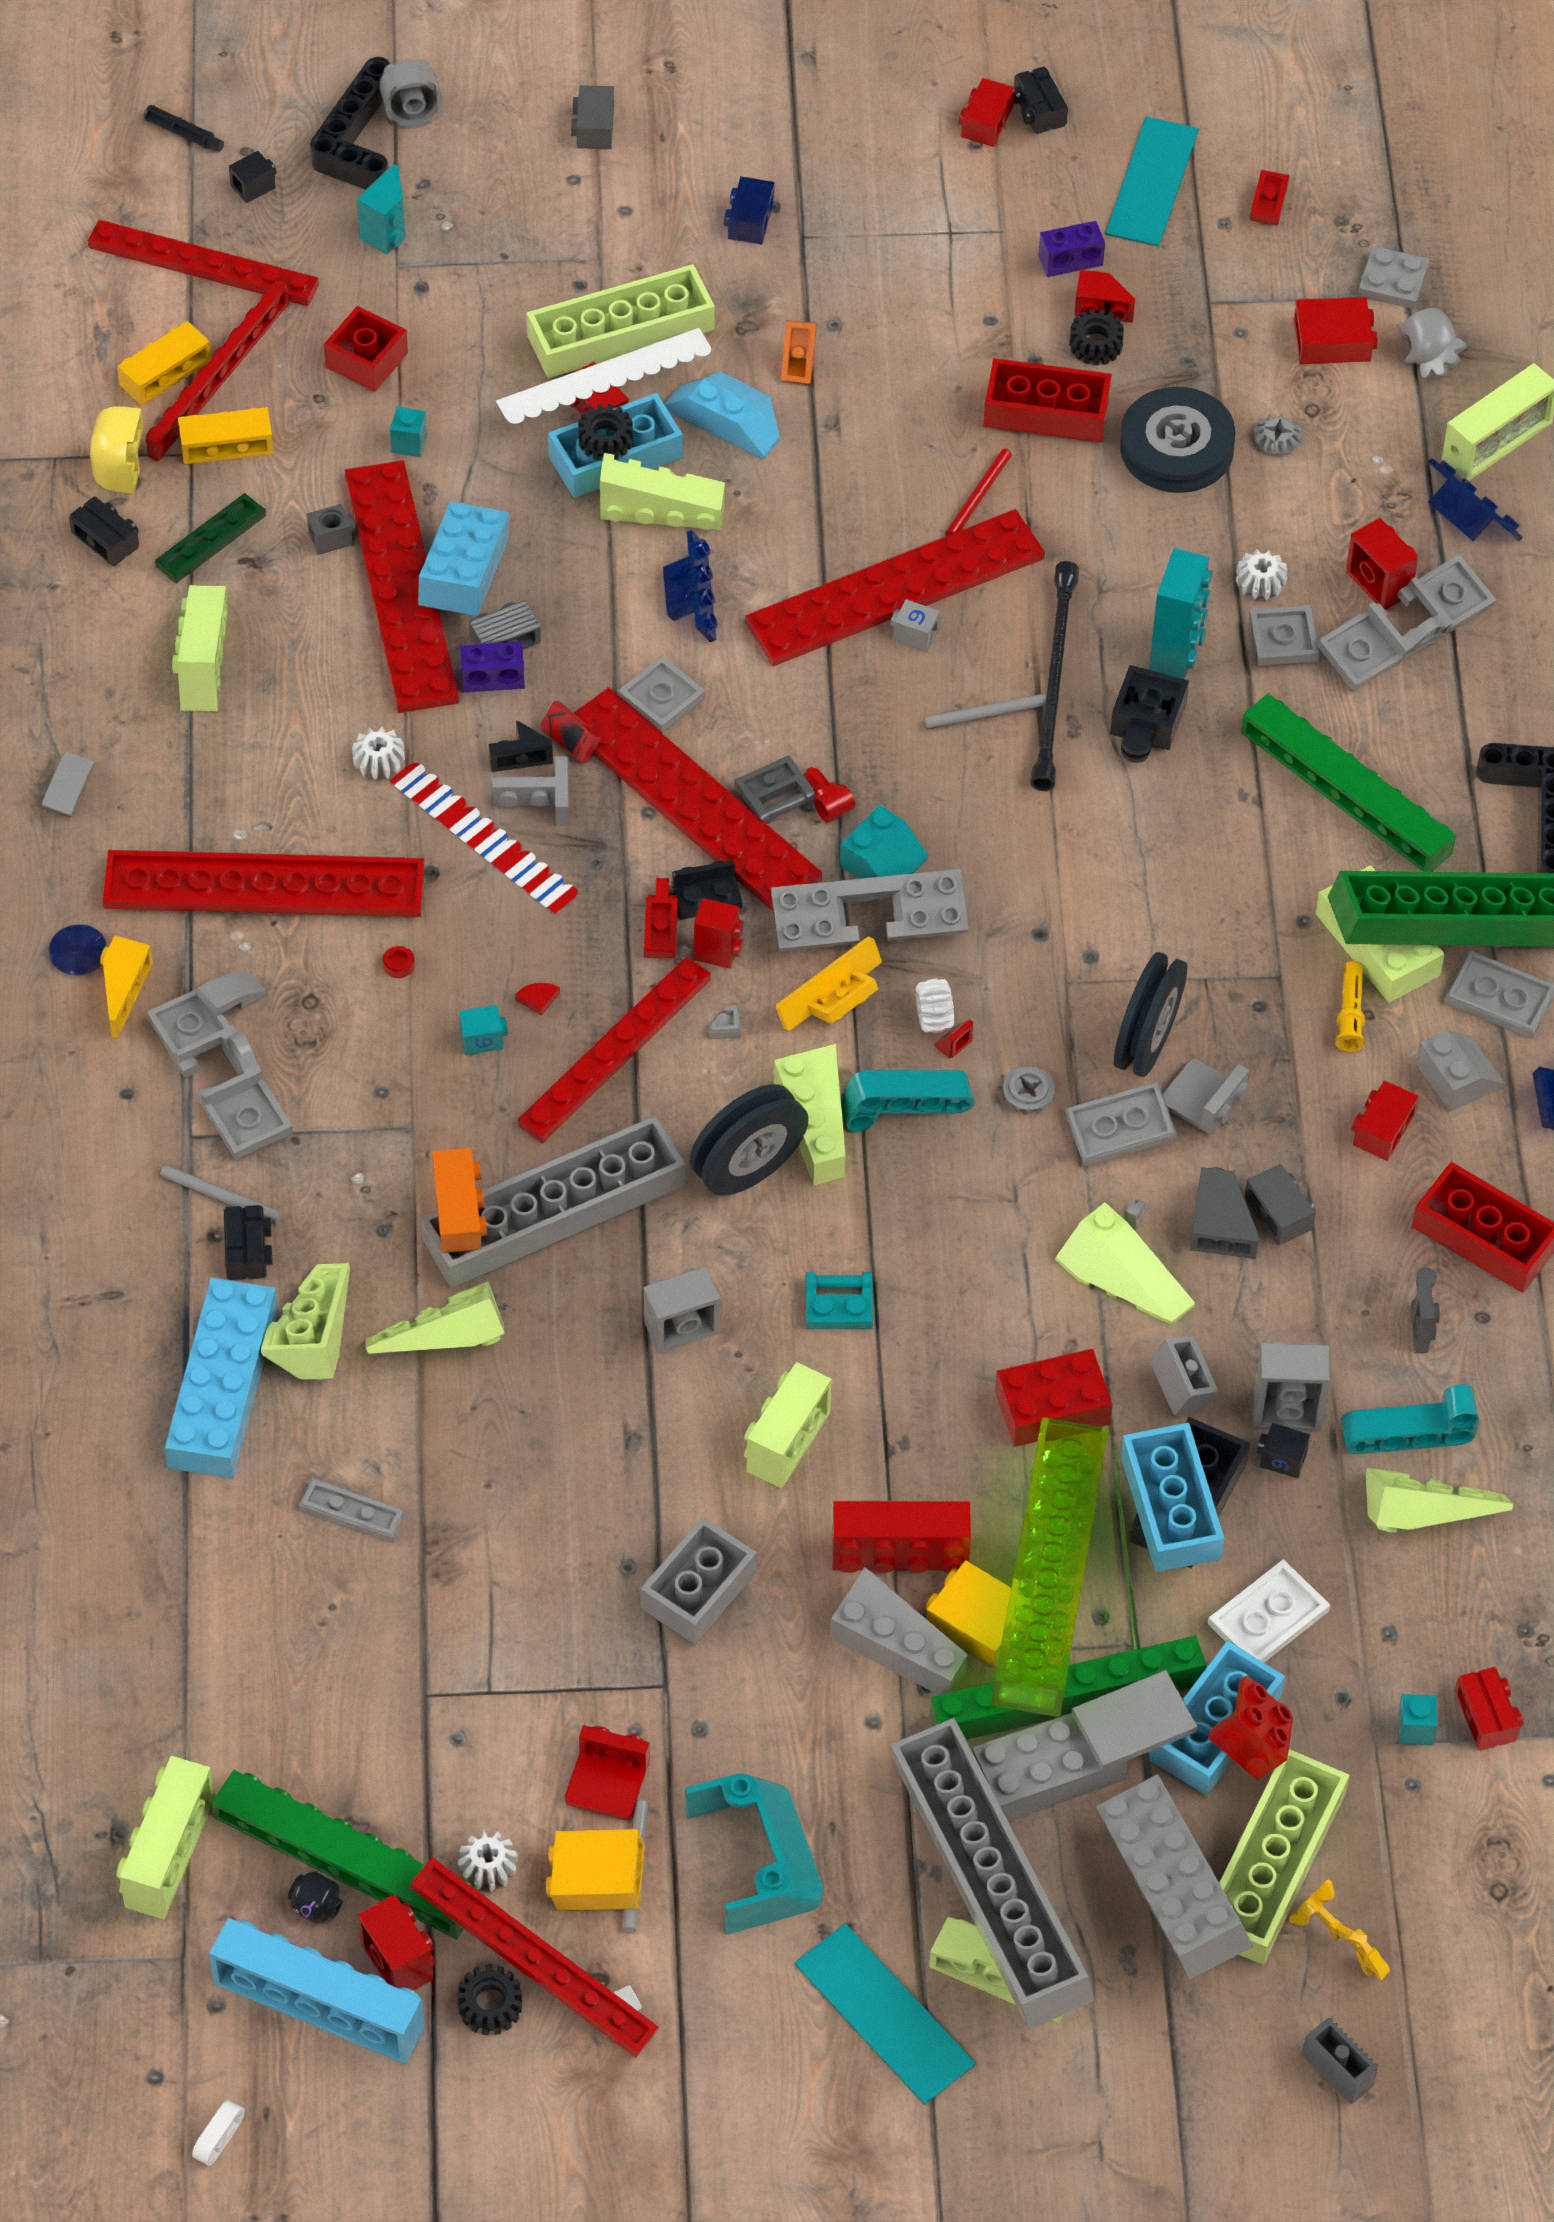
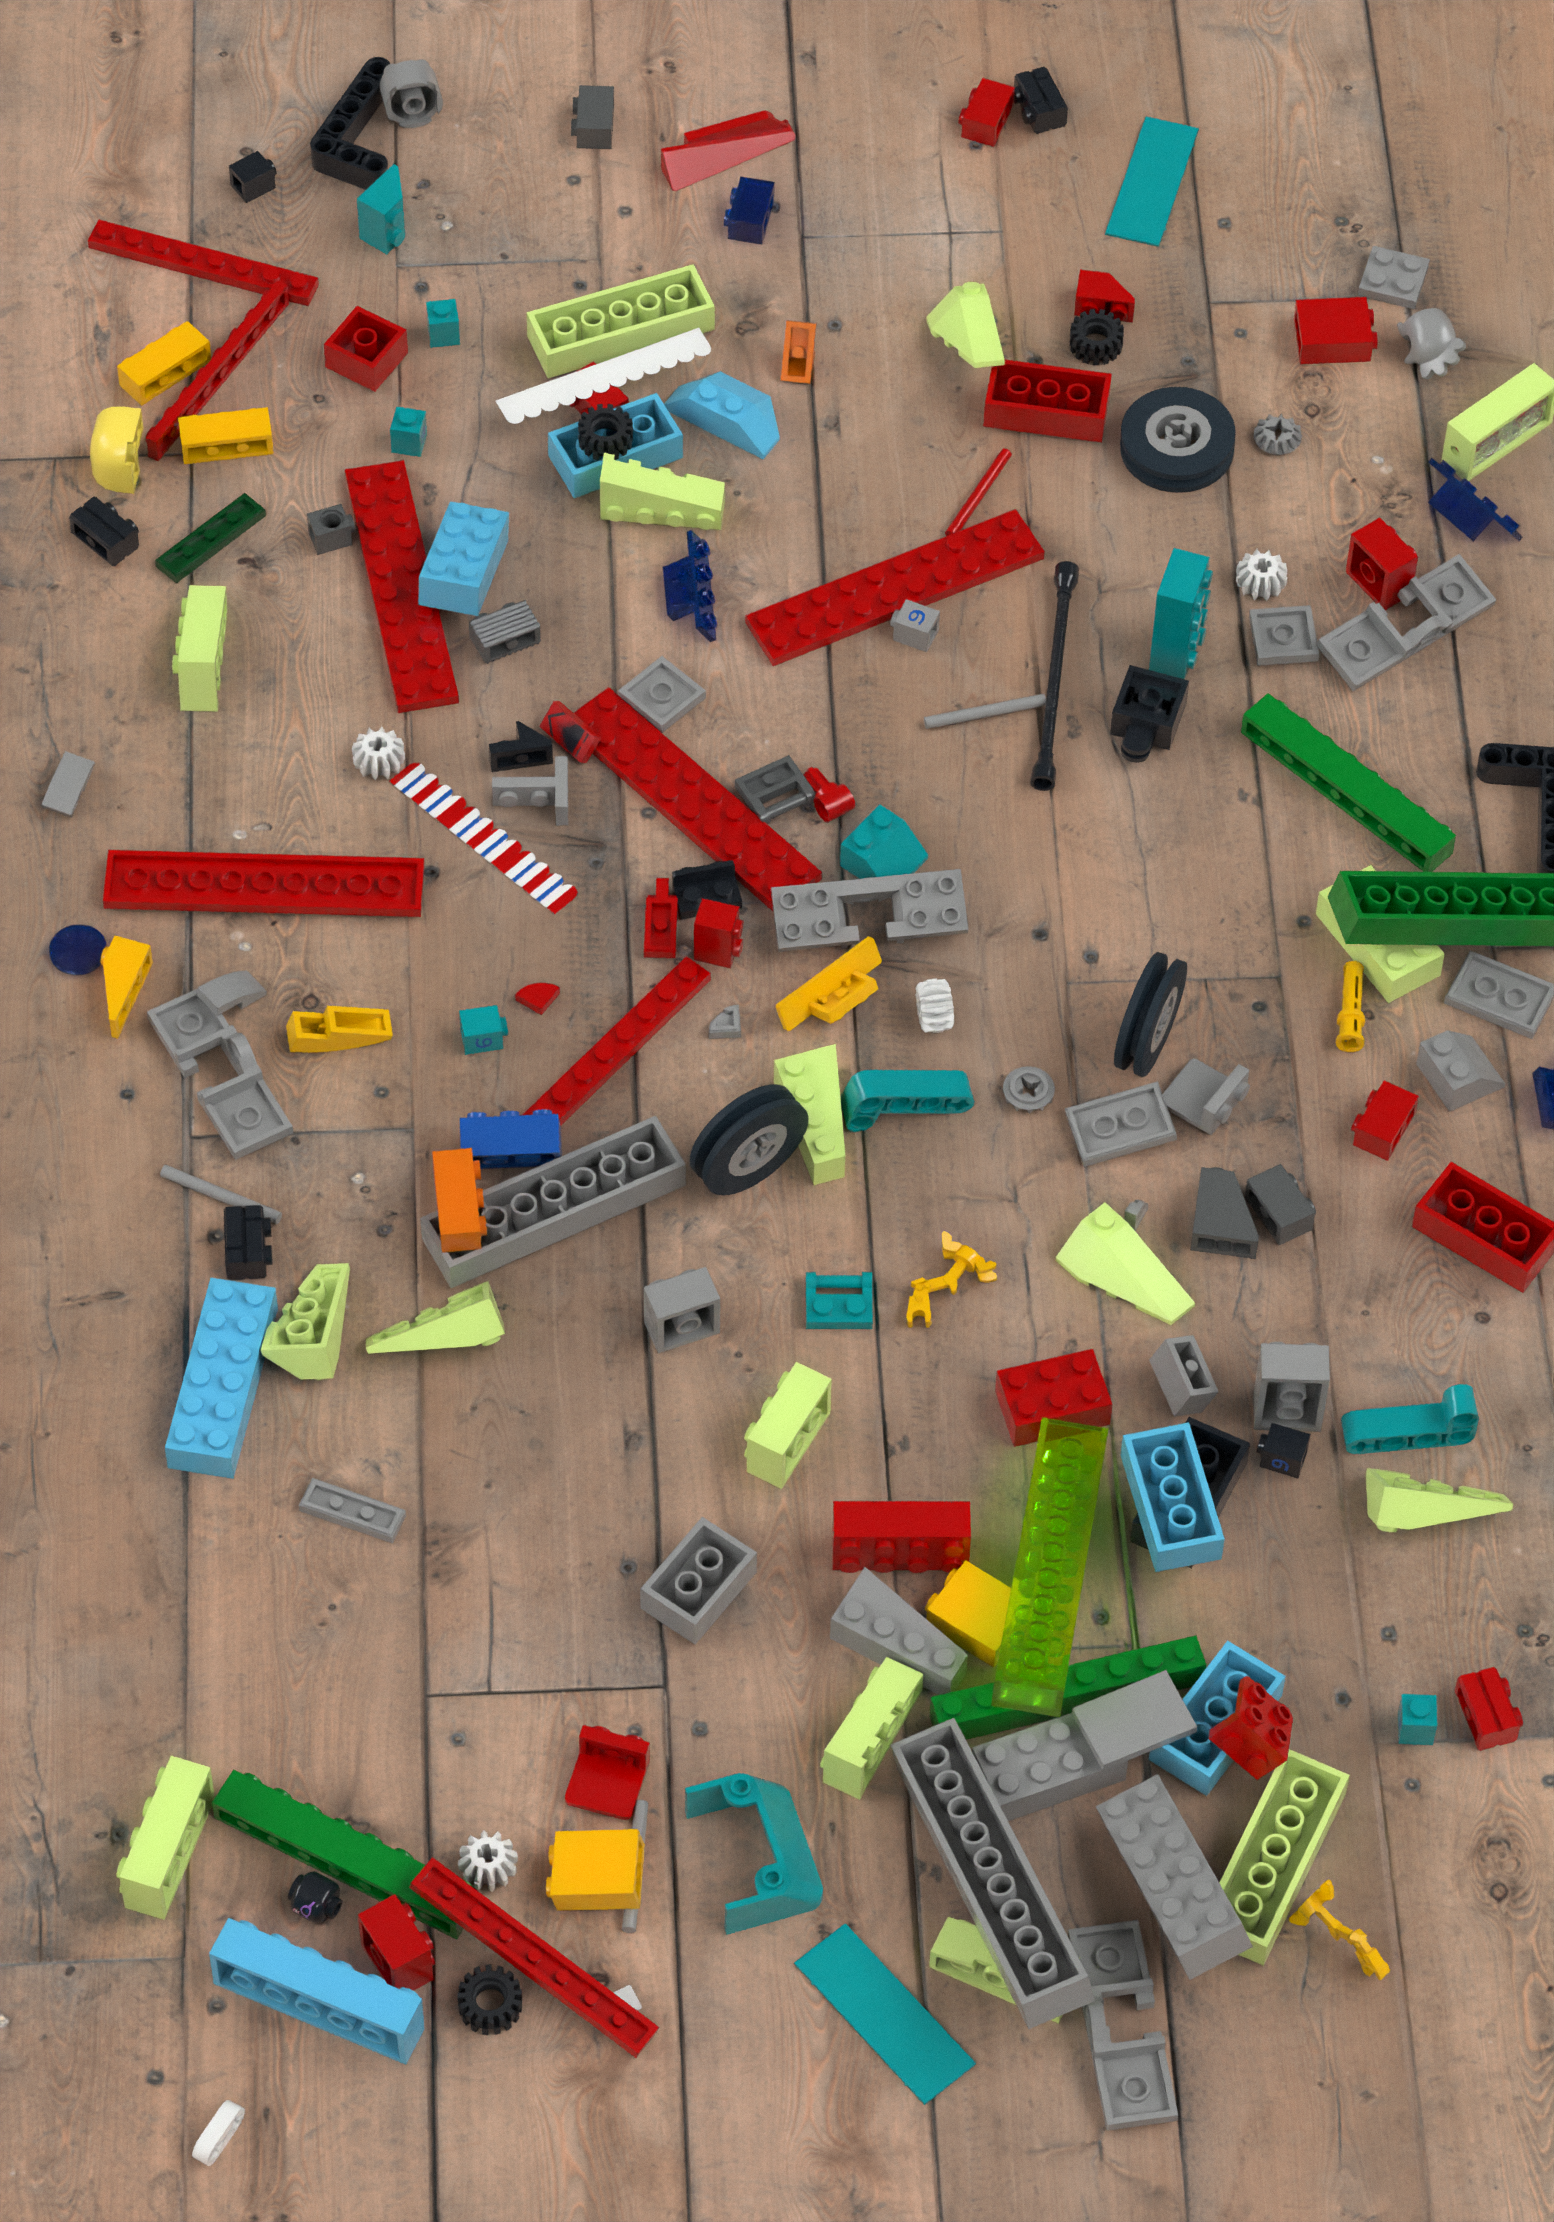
black piece [144,105,224,152] -> none
red tile [382,946,415,978] -> none
dark purple brick [460,642,525,692] -> none
red slope [934,1019,973,1059] -> none
dark purple brick [1038,221,1105,277] -> none
white plate [1208,1559,1330,1663] -> none
red plate [1250,170,1290,225] -> none
dark grey brick [1301,2018,1378,2104] -> none
dark grey plate [1410,1267,1440,1353] -> none
none -> yellow slope [286,1006,393,1053]
none -> teal brick [426,299,460,348]
none -> blue brick [460,1109,562,1169]
none -> wedge [661,110,795,191]
none -> yellowish green wedge [820,1657,923,1800]
none -> yellow piece [906,1231,997,1328]
none -> yellowish green wedge [926,282,1005,368]
none -> light grey plate [1068,1920,1178,2131]

